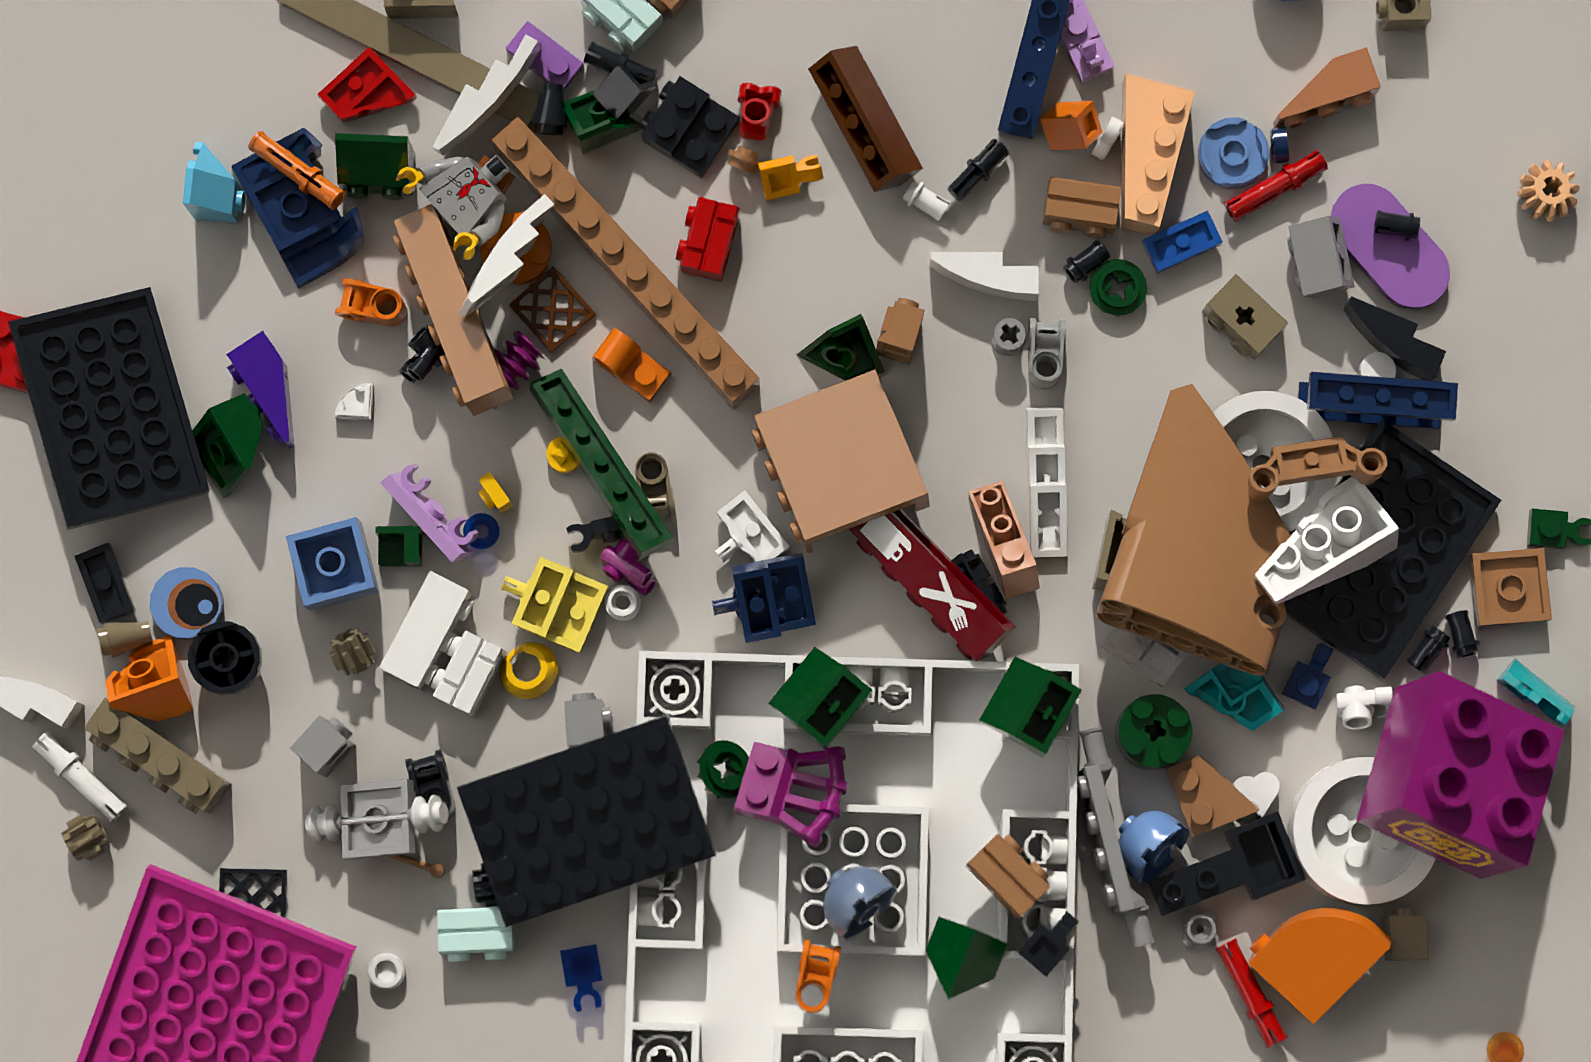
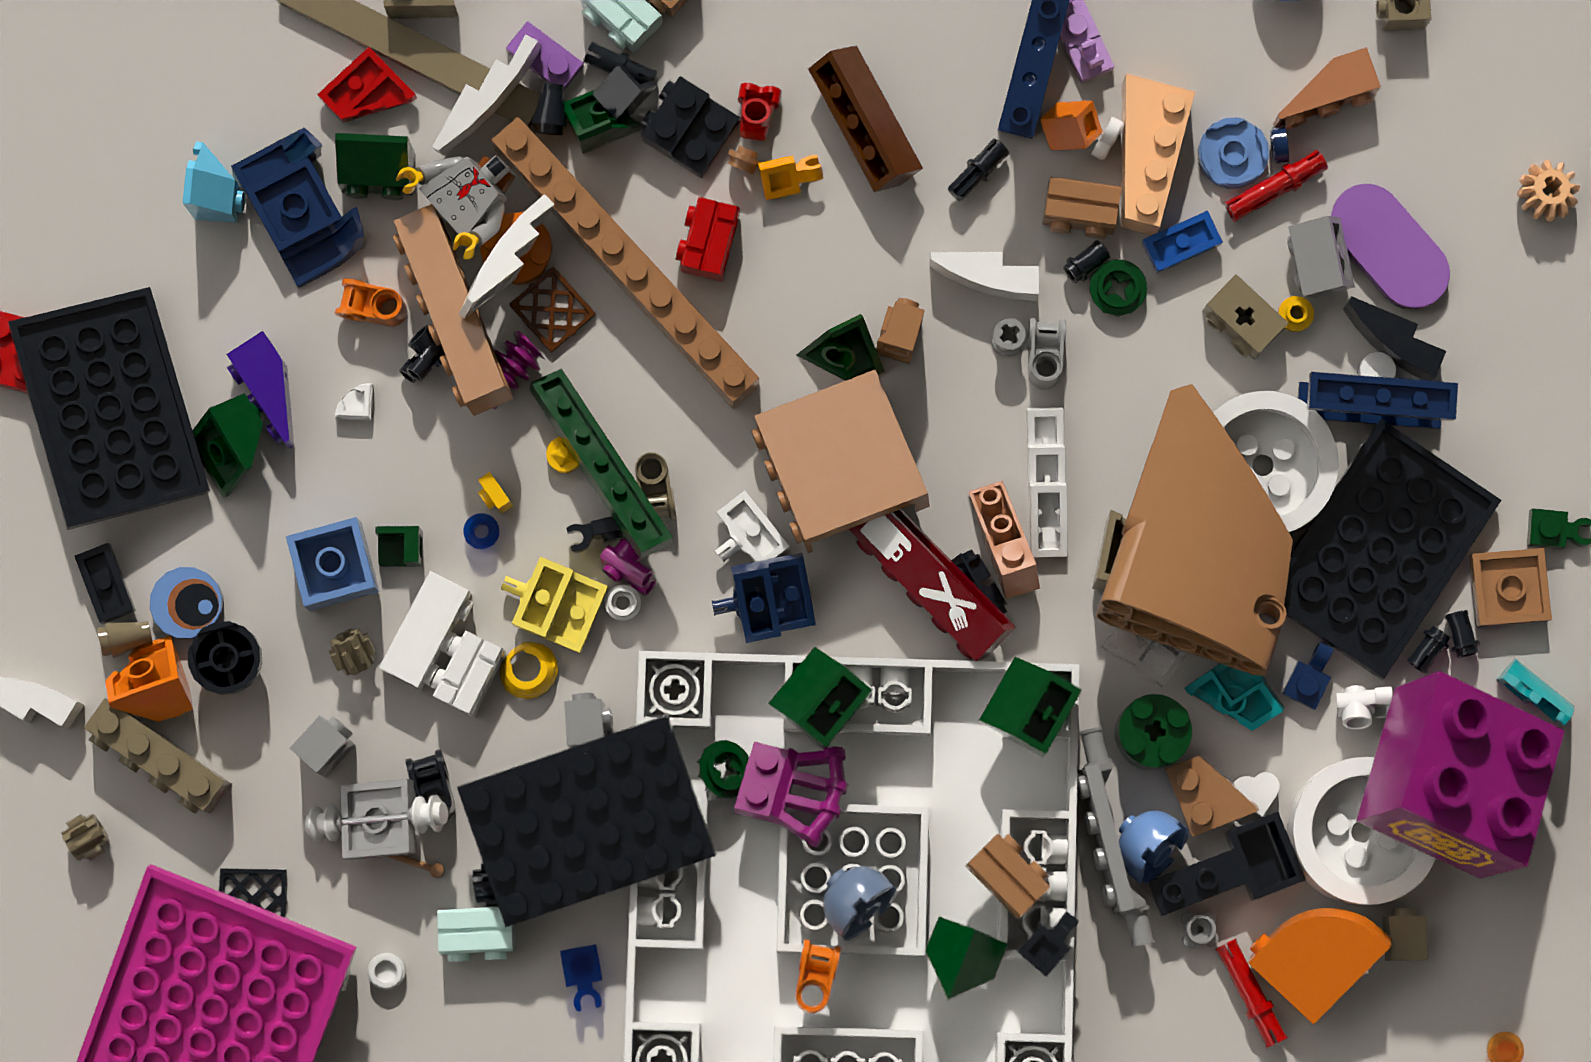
white pin [32,731,128,823] -> none
orange pin [248,131,346,210] -> none
lavender plate [381,464,479,563] -> none
orange plate [592,328,671,403] -> none
white pin [903,180,950,221] -> none
medium nougat plate [1248,436,1387,502] -> none
white wedge [1255,477,1399,605] -> none
black pin [1373,210,1421,241] -> none
none -> yellow plate [1278,296,1314,332]

